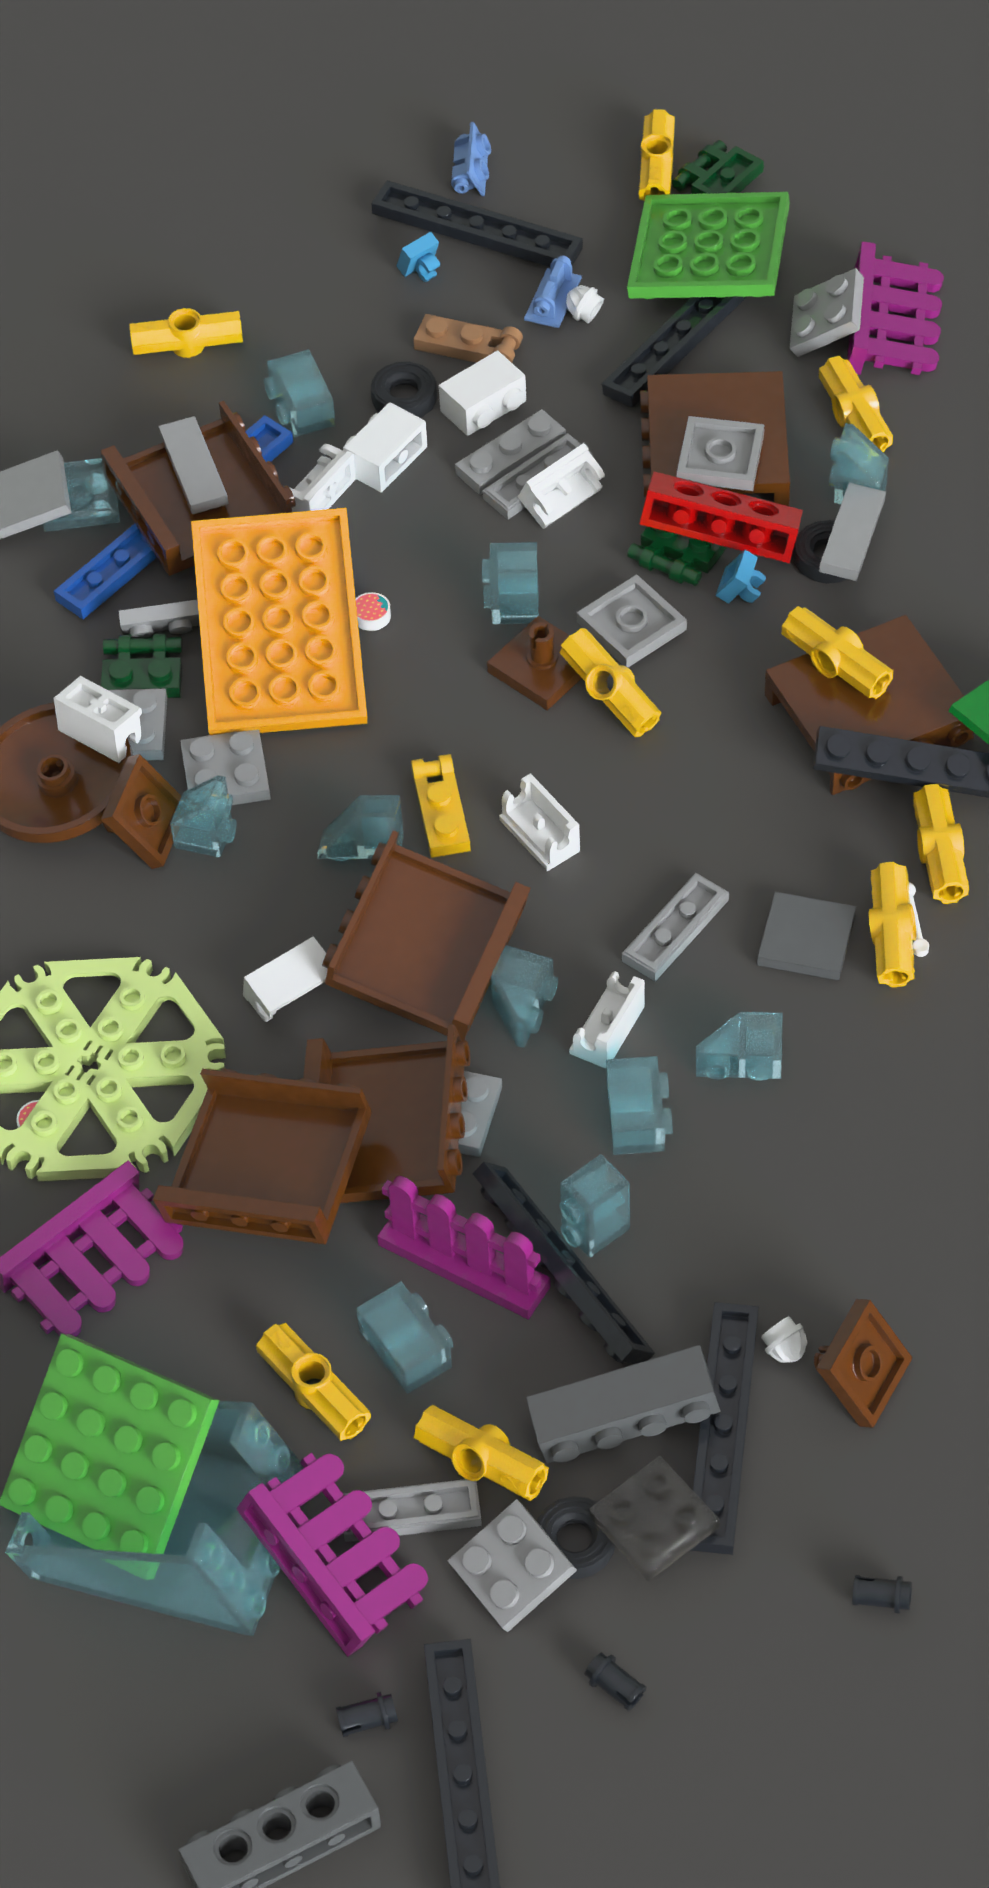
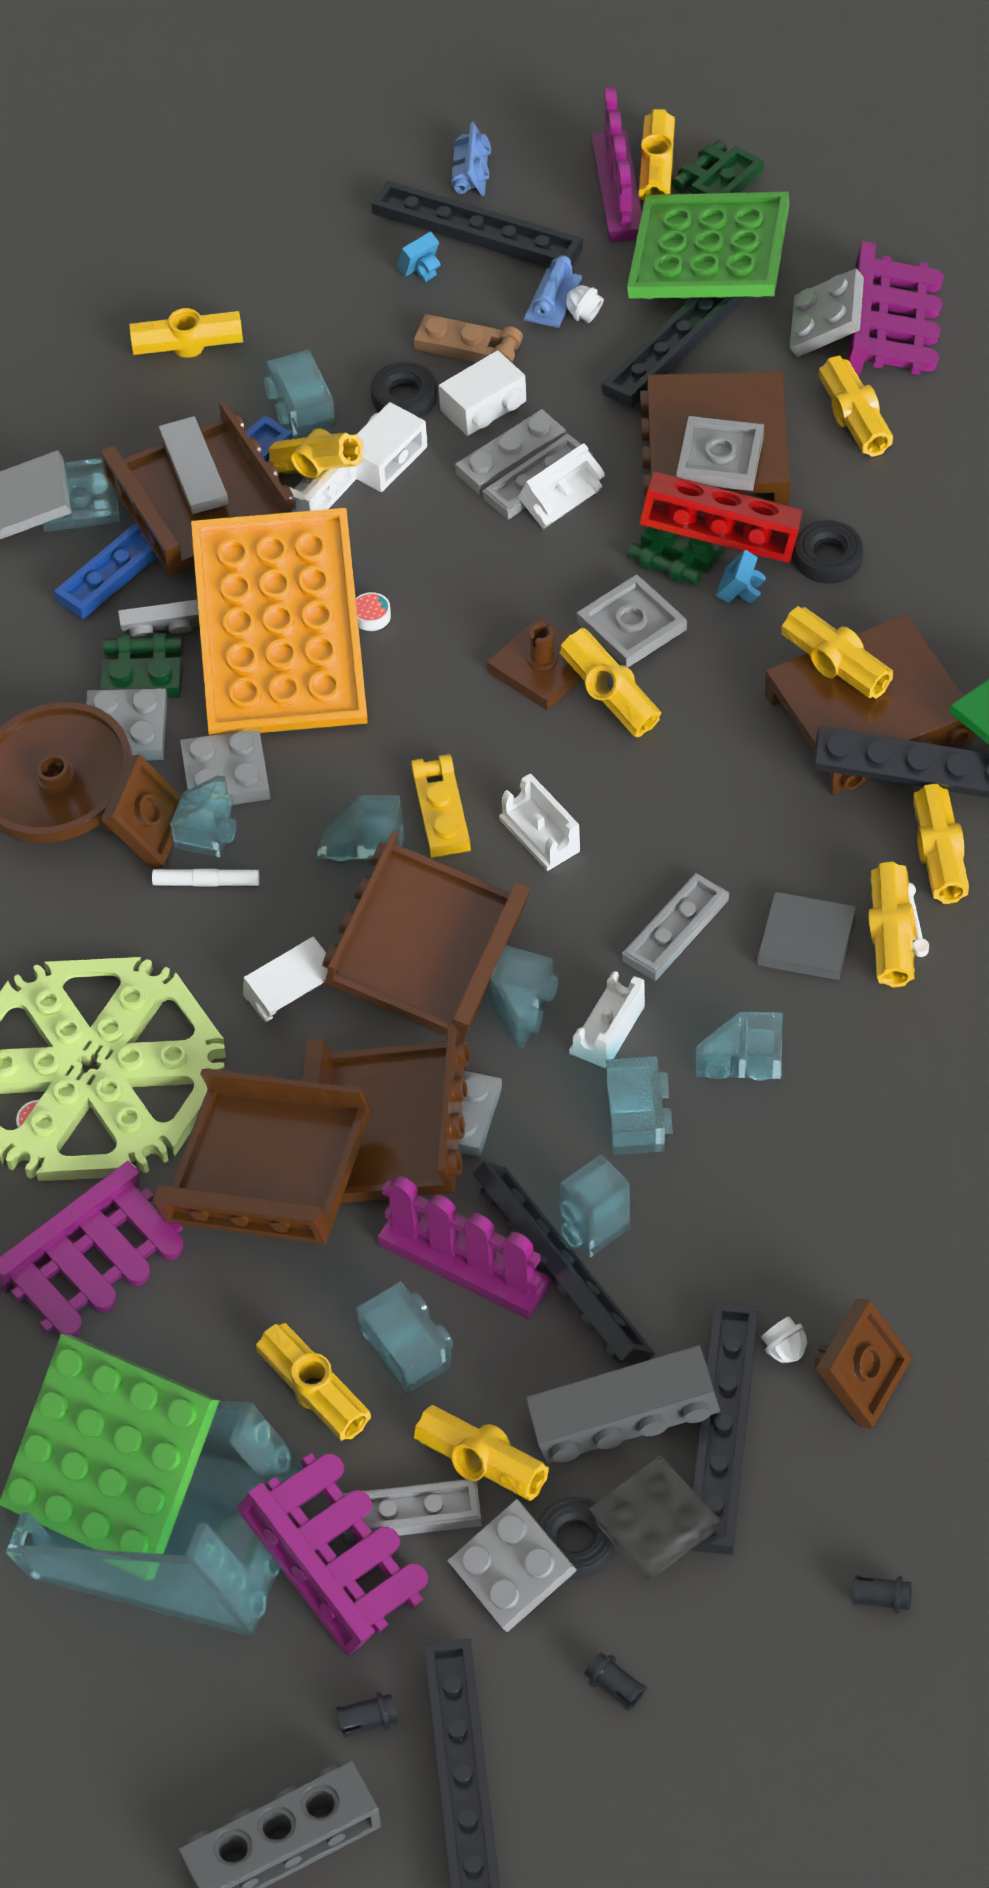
white hinge [54,676,142,763] -> none
clear light blue brick [482,542,539,624] -> none
light grey tile [819,482,886,581] -> none
clear light blue slope [829,423,889,504] -> none
none -> white piece [152,869,260,887]
none -> yellow piece [268,428,364,479]
none -> magenta fence [591,86,642,242]

